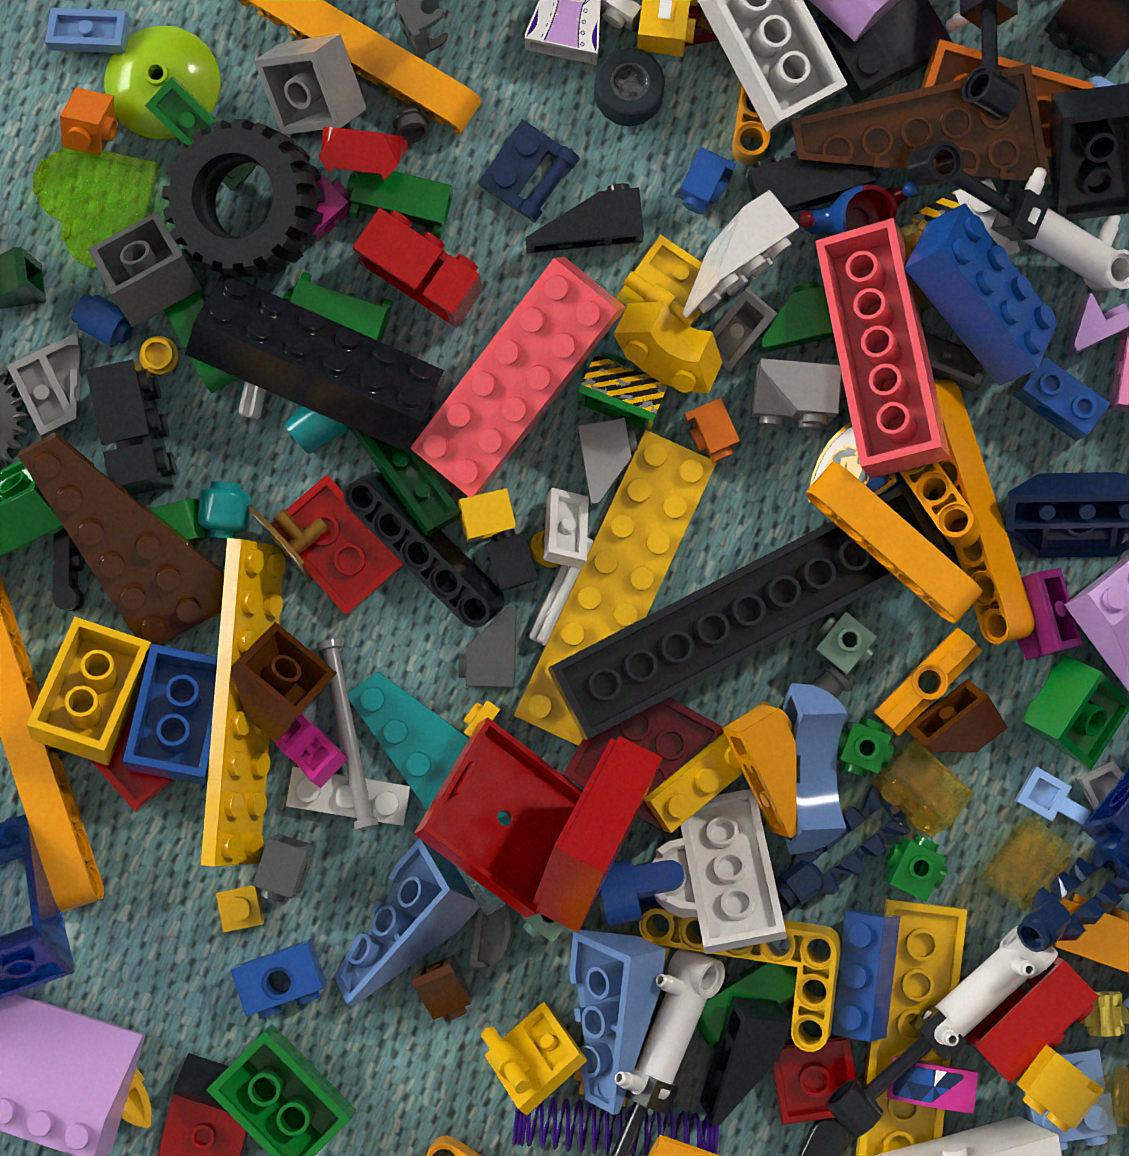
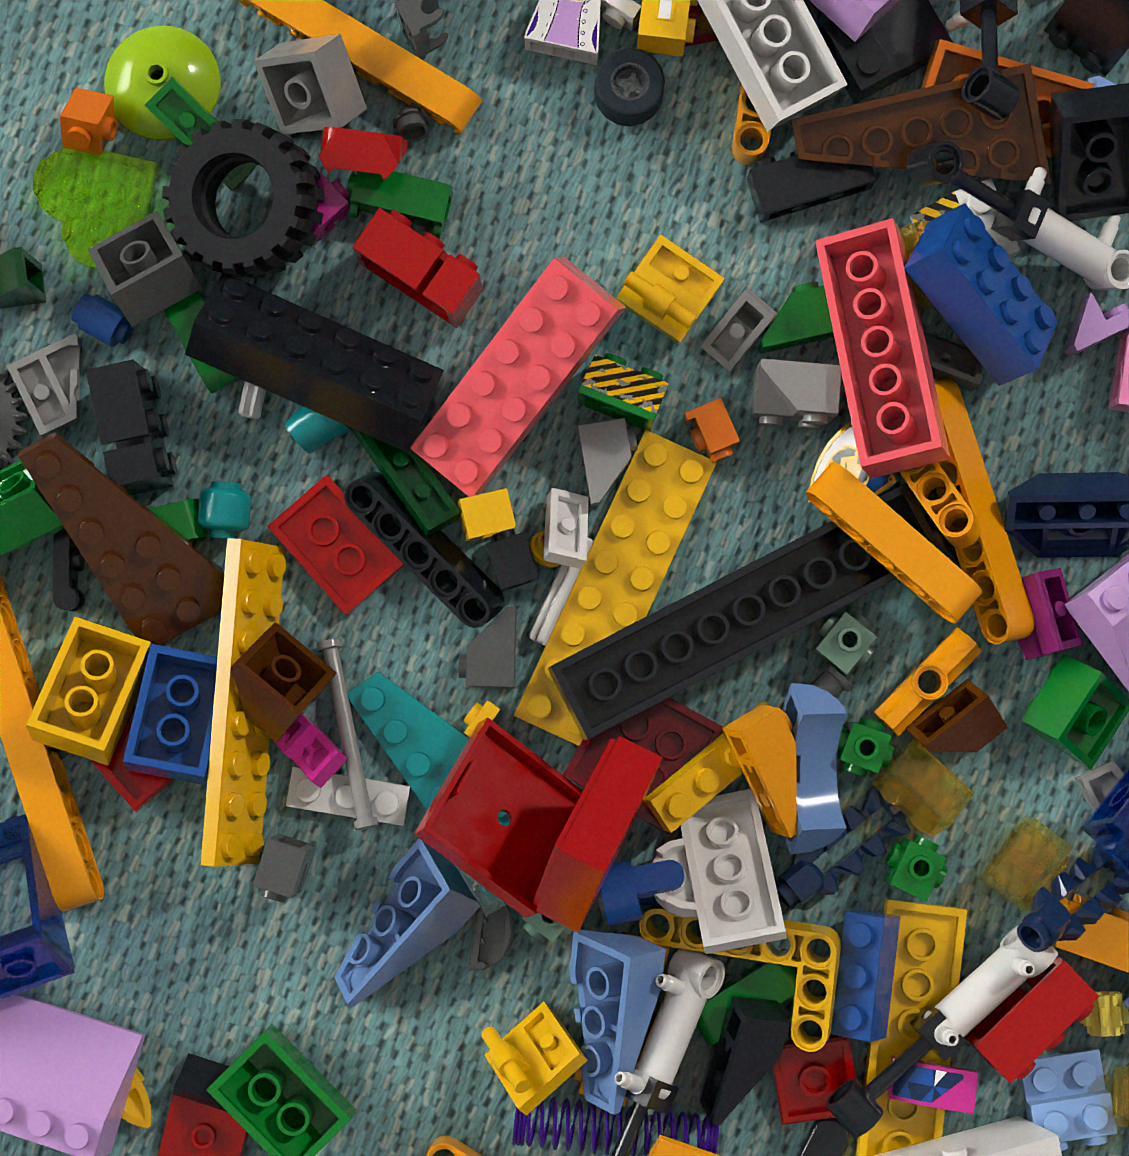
medium blue plate [45,8,130,53] -> none
yellow plate [139,336,179,376] -> none
yellow plate [216,885,264,933] -> none
blue brick [231,939,327,1019] -> none
pearl gold shield [247,505,329,584] -> none
green brick [284,272,393,342] -> none
reddish brown slope [412,955,472,1022] -> none
dark blue plate [478,119,580,223] -> none
black slope [525,183,644,254] -> none
yellow brick [614,301,723,393] -> none
blue brick [678,147,736,215] -> none
white slope [682,190,799,318] -> none
piece [797,181,919,235] -> none
blue brick [1013,357,1111,441] -> none
light blue plate [1014,766,1091,825] -> none
yellow brick [1016,1045,1105,1133] -> none

